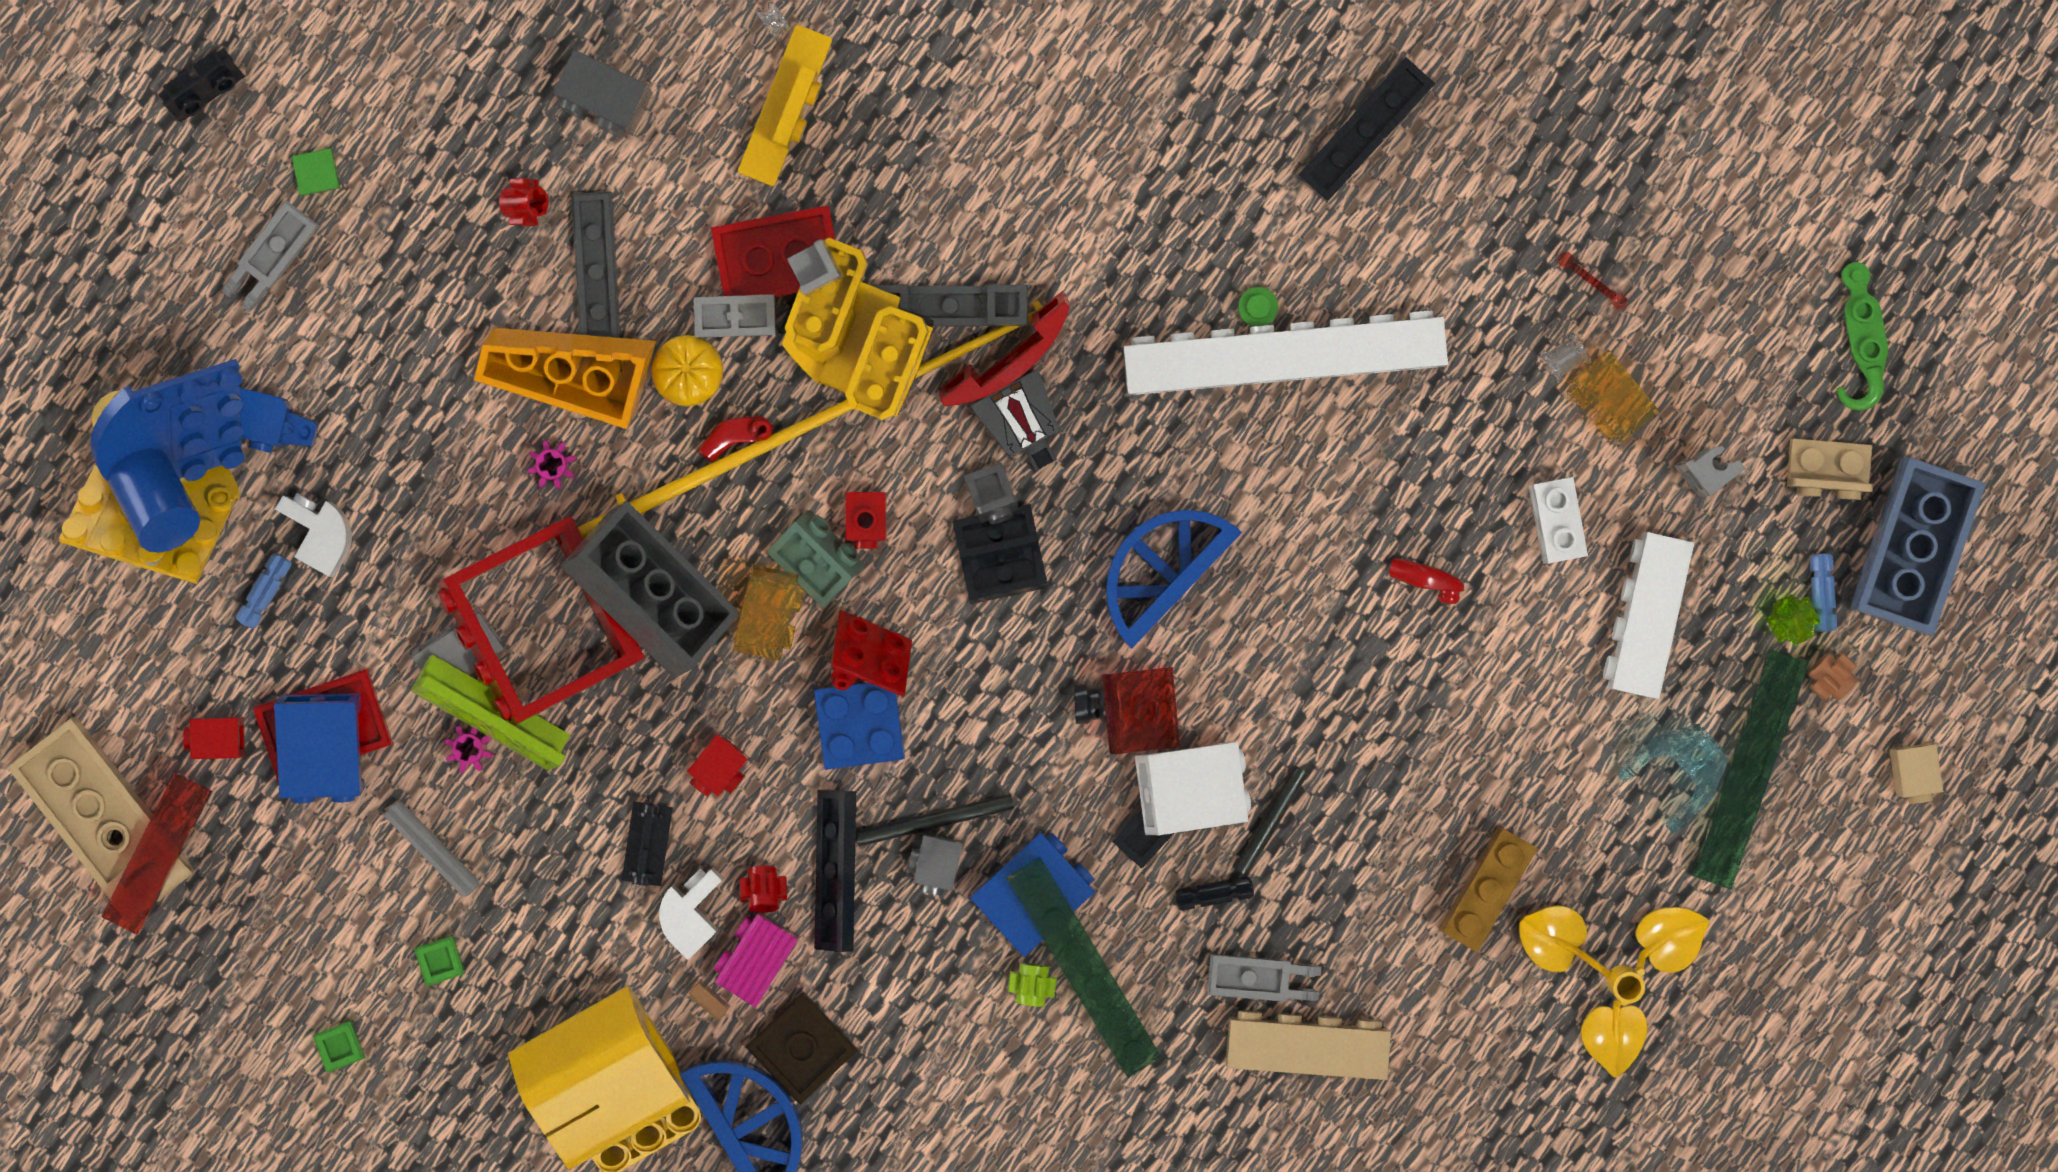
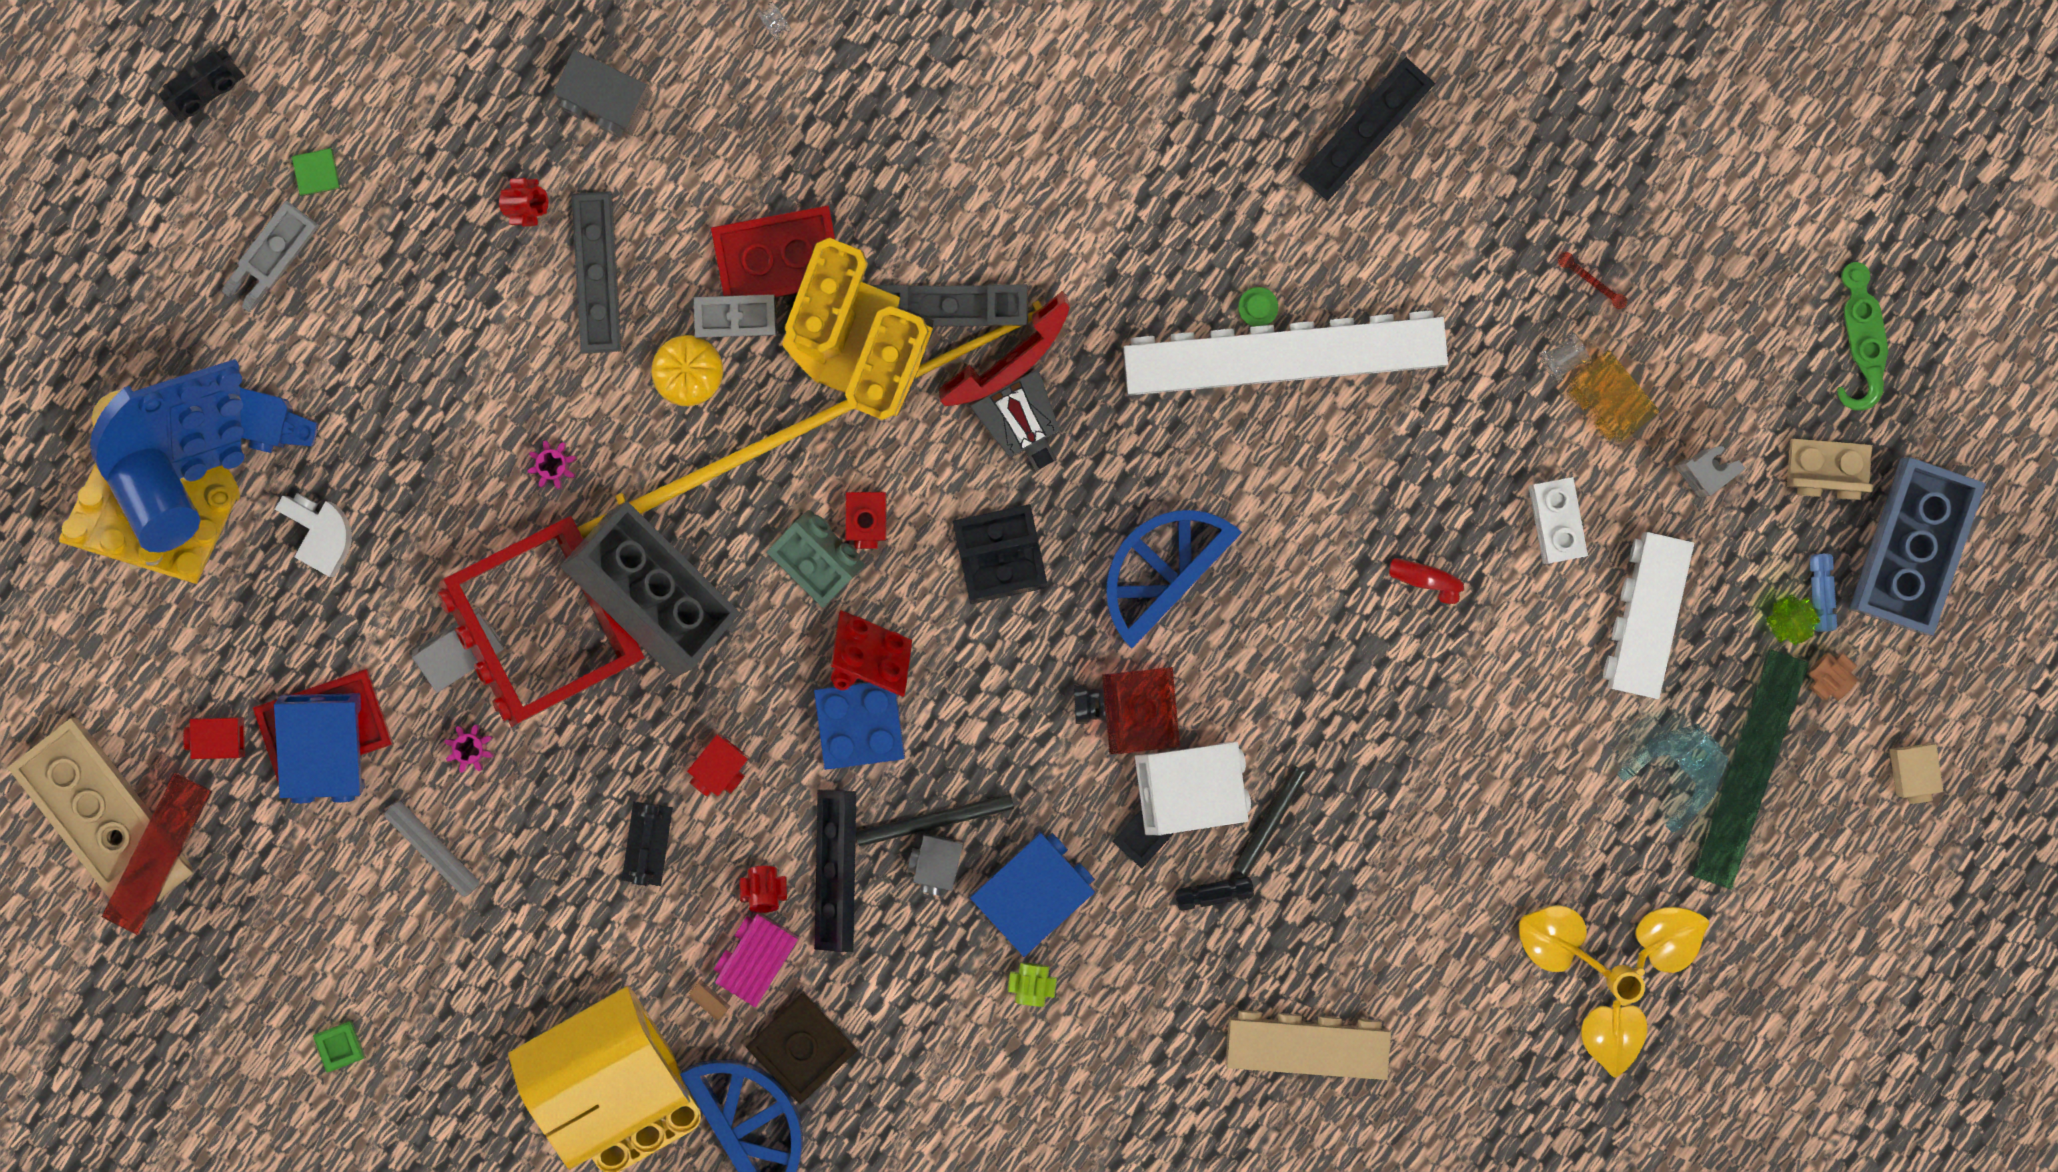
medium blue axle [236,554,291,628] -> none
lime fence [410,655,570,771] -> none
bright green tile [414,935,466,987] -> none
light orange wedge [474,328,656,429] -> none
white brick [659,867,724,960] -> none
red arm [698,416,773,463] -> none
clear yellow brick [733,564,804,661] -> none
yellow bracket [738,25,832,186] -> none
light grey panel [787,239,843,296] -> none
flat silver bracket [964,462,1018,524] -> none
clear green plate [1006,857,1162,1078] -> none
light grey hinge [1207,954,1321,1002] -> none
pearl gold brick [1439,826,1538,953] -> none

